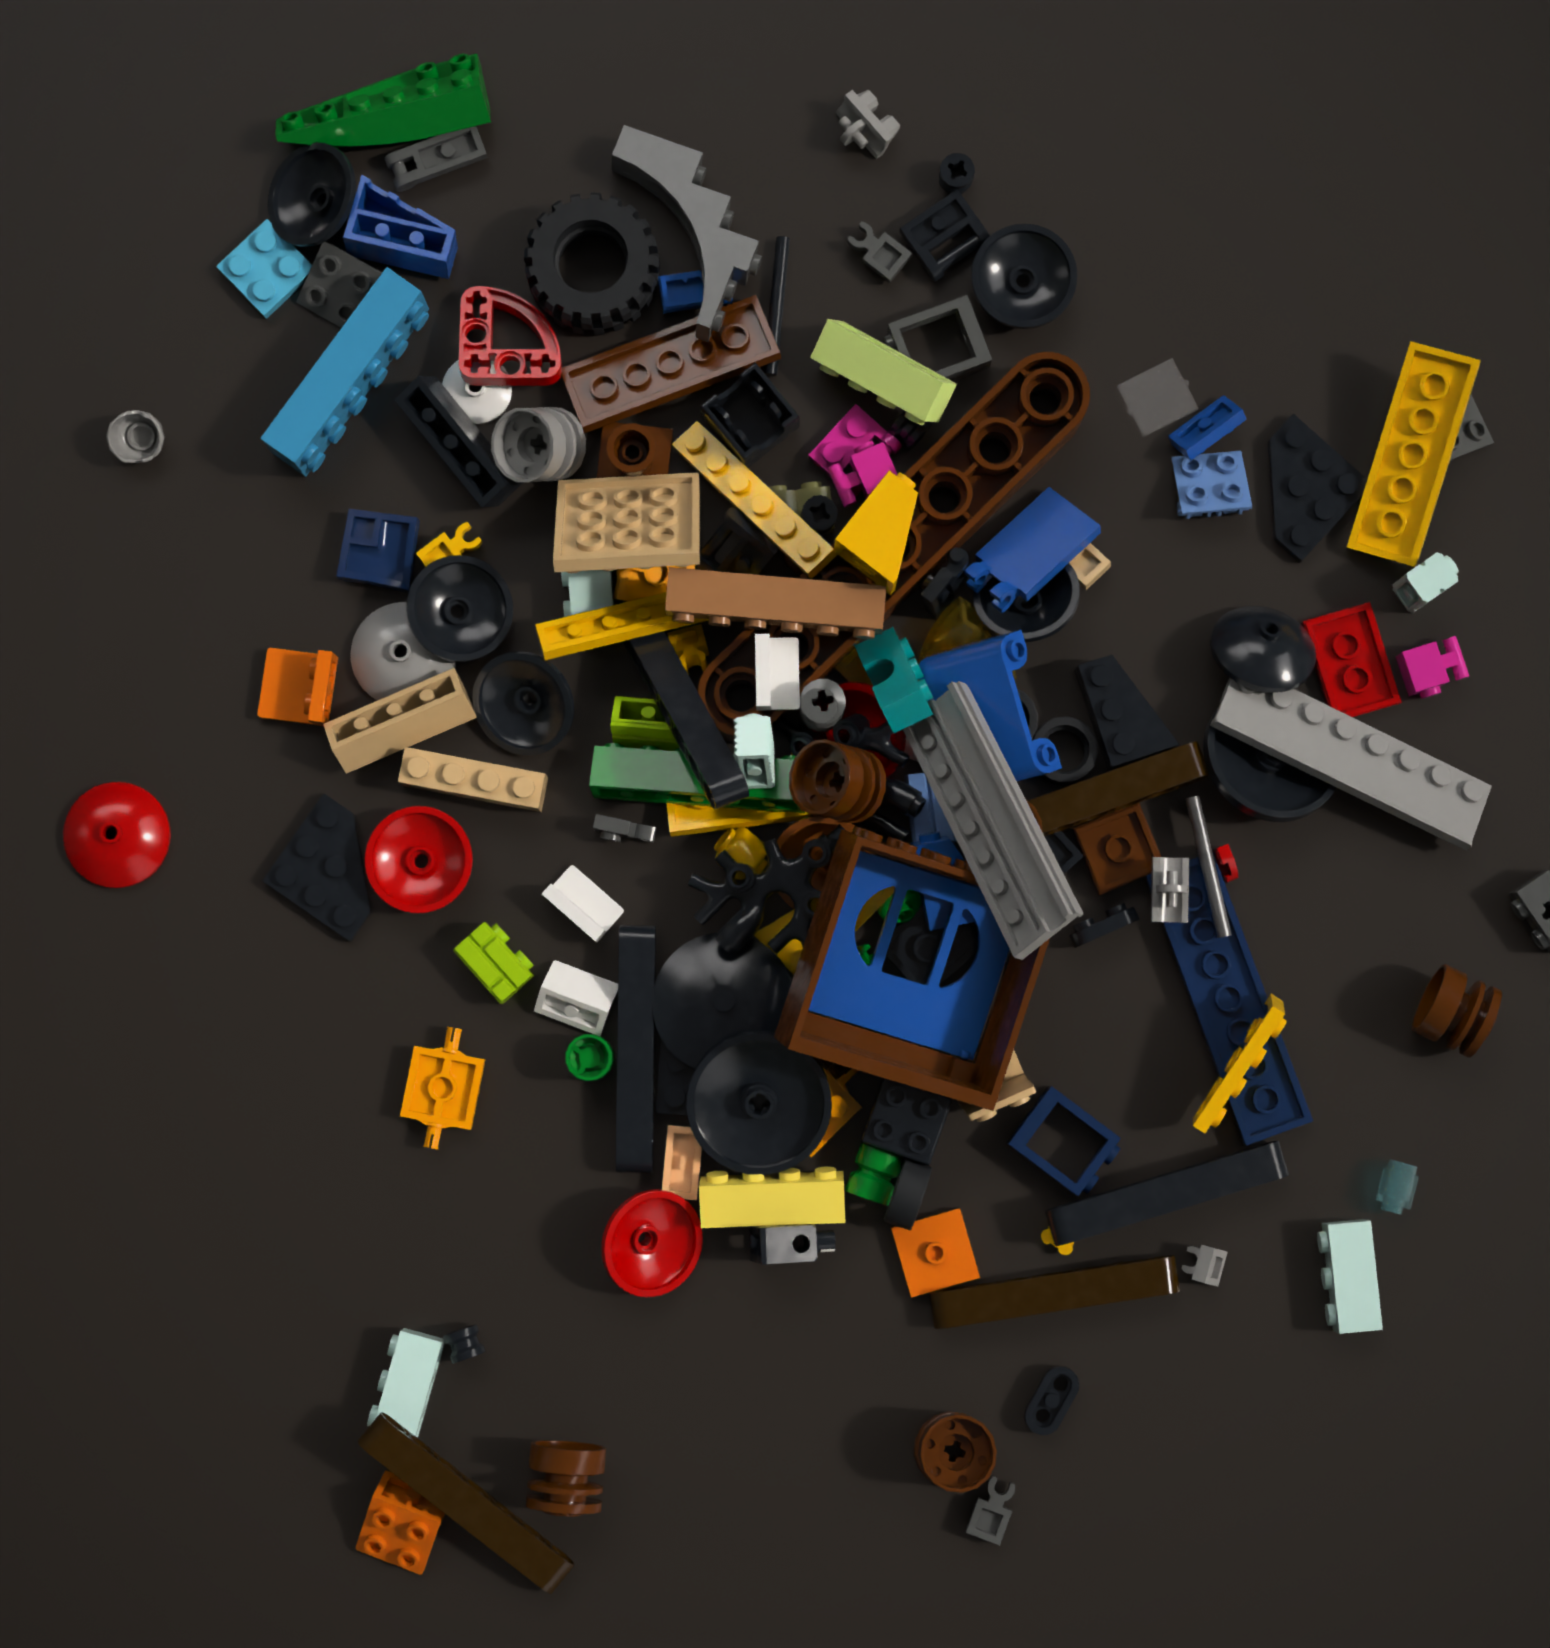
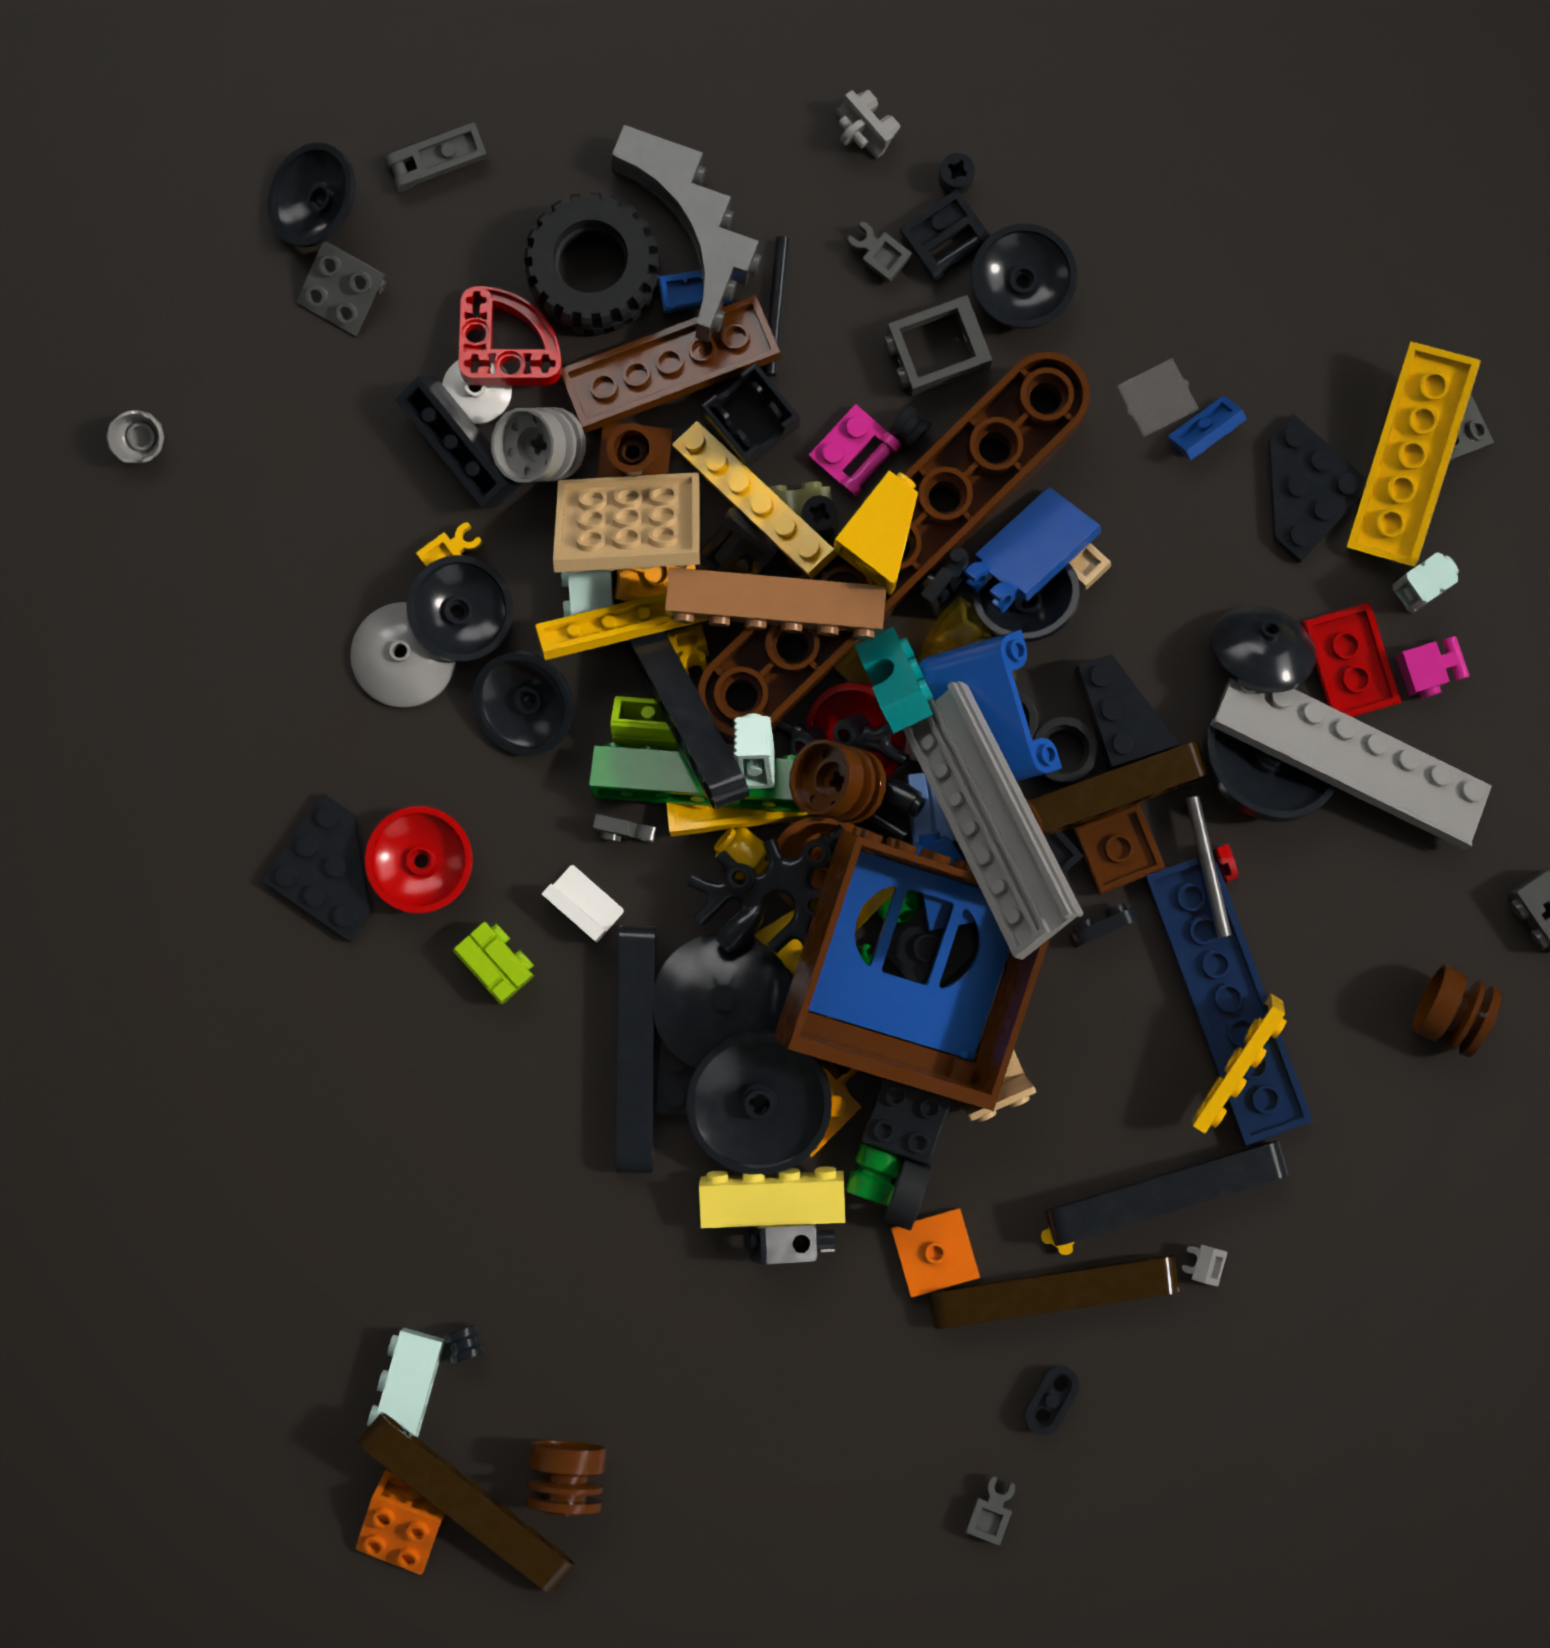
red dish [63,782,171,888] -> none
medium azure plate [216,219,312,319] -> none
orange bracket [257,648,338,726] -> none
dark azure brick [260,267,429,477] -> none
green wedge [275,53,491,146] -> none
tan brick [323,668,477,774] -> none
dark blue plate [336,509,420,593] -> none
blue wedge [343,175,458,279] -> none
tan brick [398,747,548,812] -> none
light orange plate [400,1026,486,1149] -> none
white panel [534,960,618,1036] -> none
green wheel [566,1034,615,1081] -> none
red dish [601,1189,703,1297] -> none
light nougat plate [662,1125,702,1200] -> none
white panel [755,634,800,711] -> none
dark grey piece [799,679,846,732] -> none
yellowish green brick [810,319,957,425] -> none
dark pink brick [827,441,897,508] -> none
reddish brown wheel [914,1411,997,1493] -> none
dark blue window [1006,1086,1121,1196] -> none
light grey hips [1151,857,1189,923] -> none
medium blue hinge [1171,451,1252,519] -> none
light aqua brick [1317,1219,1383,1334] -> none
clear light blue brick [1375,1159,1419,1215] -> none

